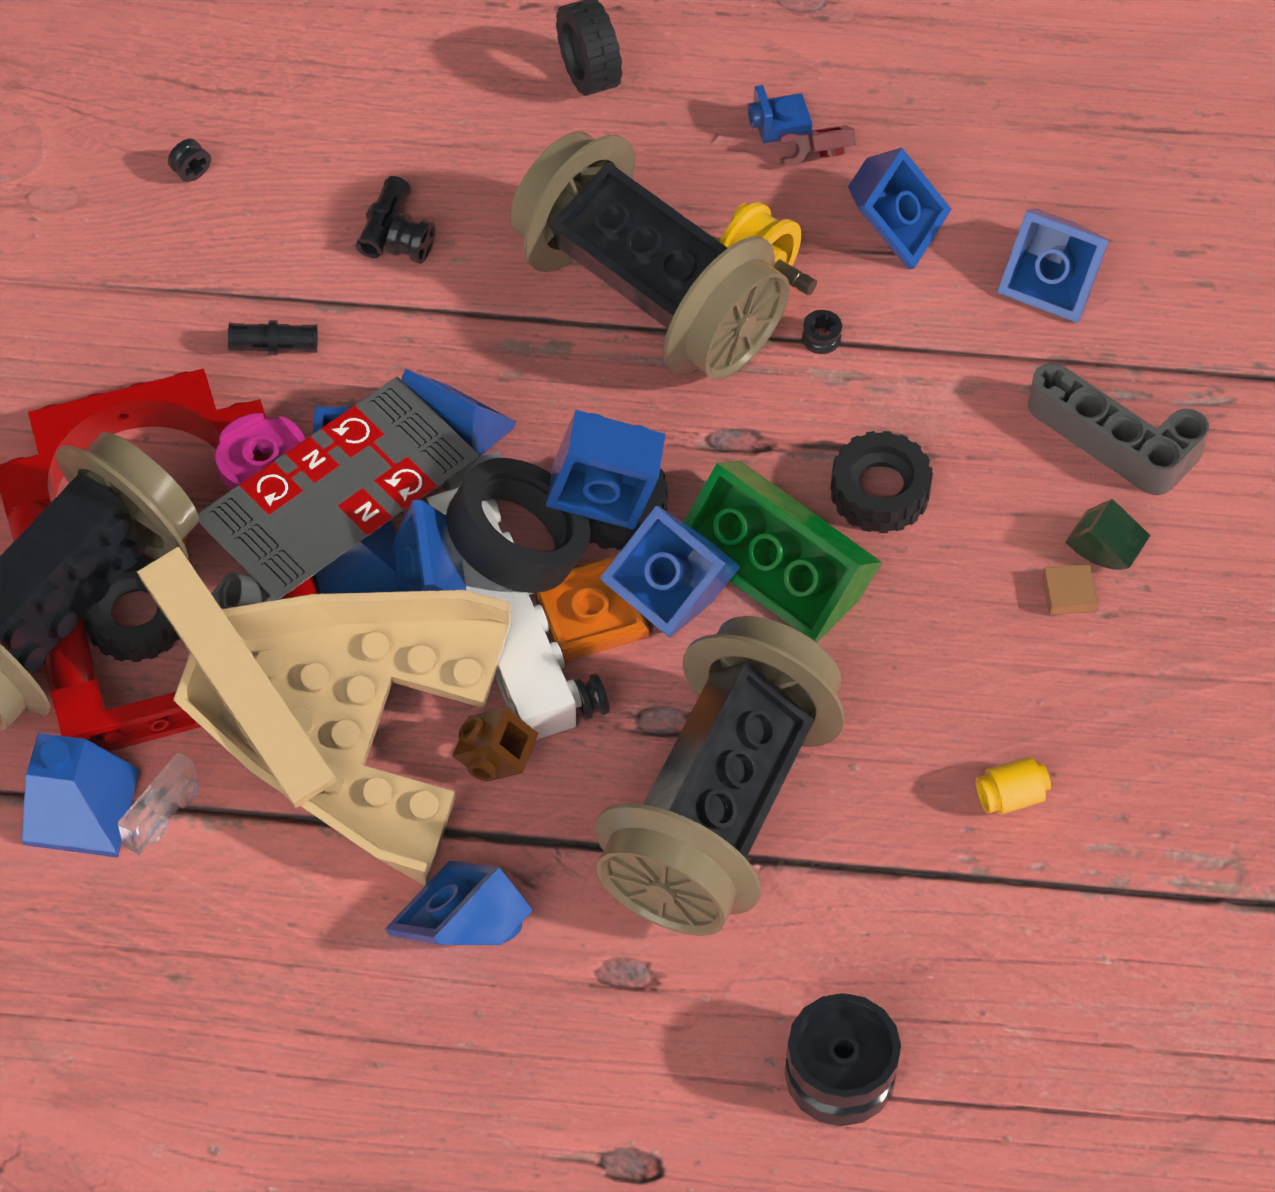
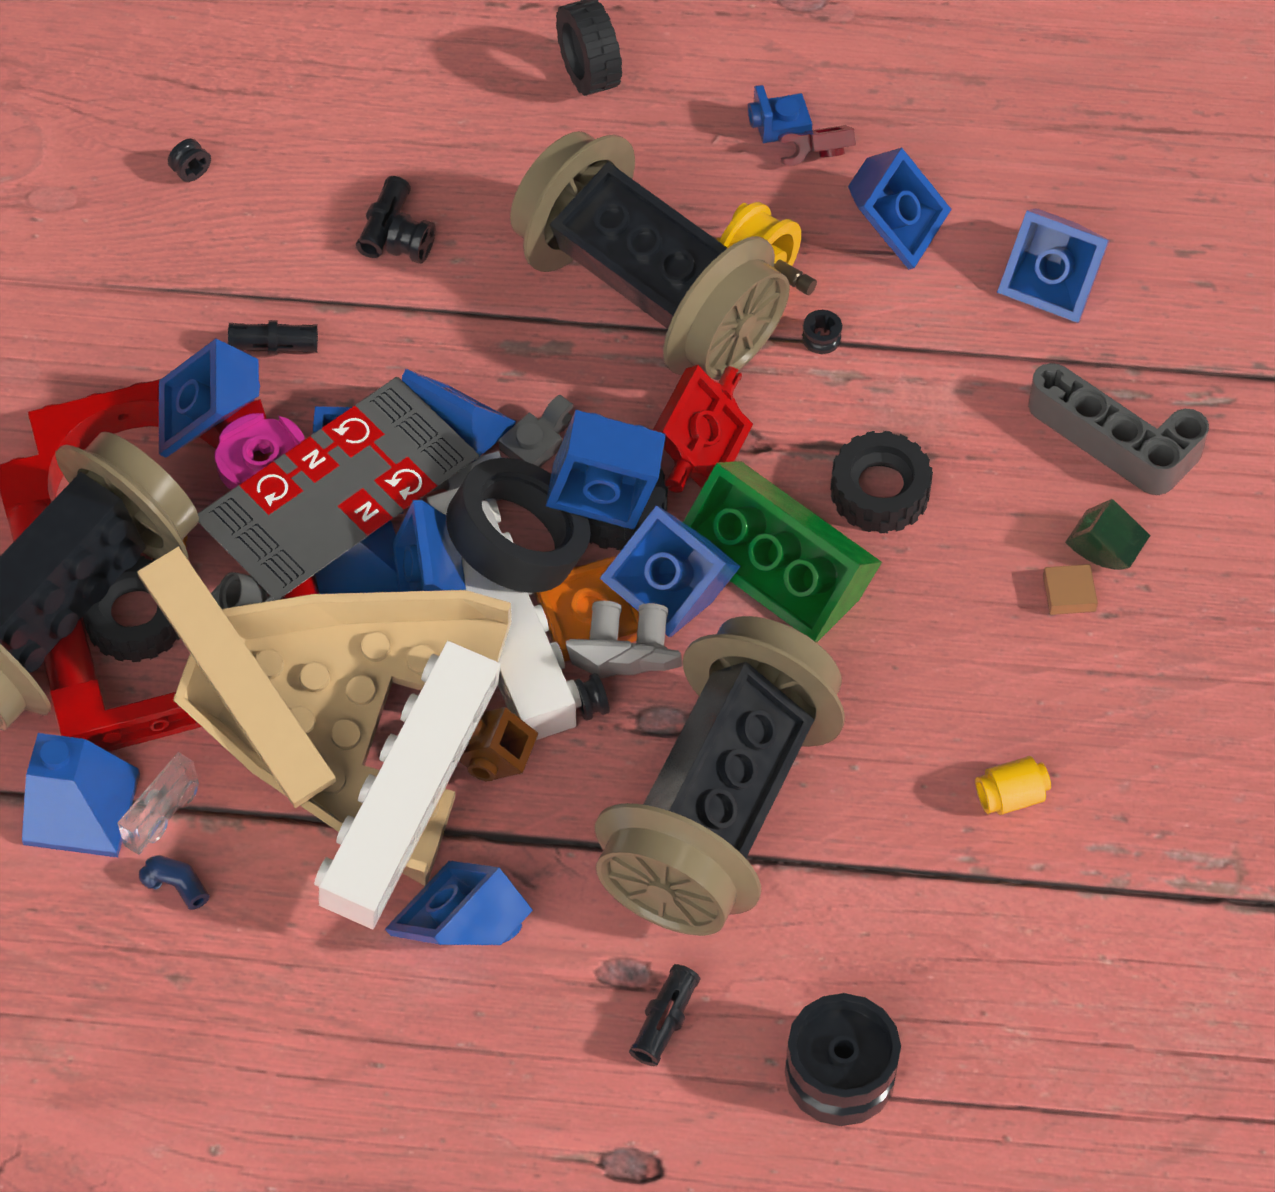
none -> dark blue arm [139,855,210,910]
none -> blue slope [159,338,260,457]
none -> white brick [314,640,501,929]
none -> dark grey plate [498,395,573,467]
none -> light grey connector [566,601,683,678]
none -> black pin [629,964,701,1066]
none -> red plate [653,365,753,493]

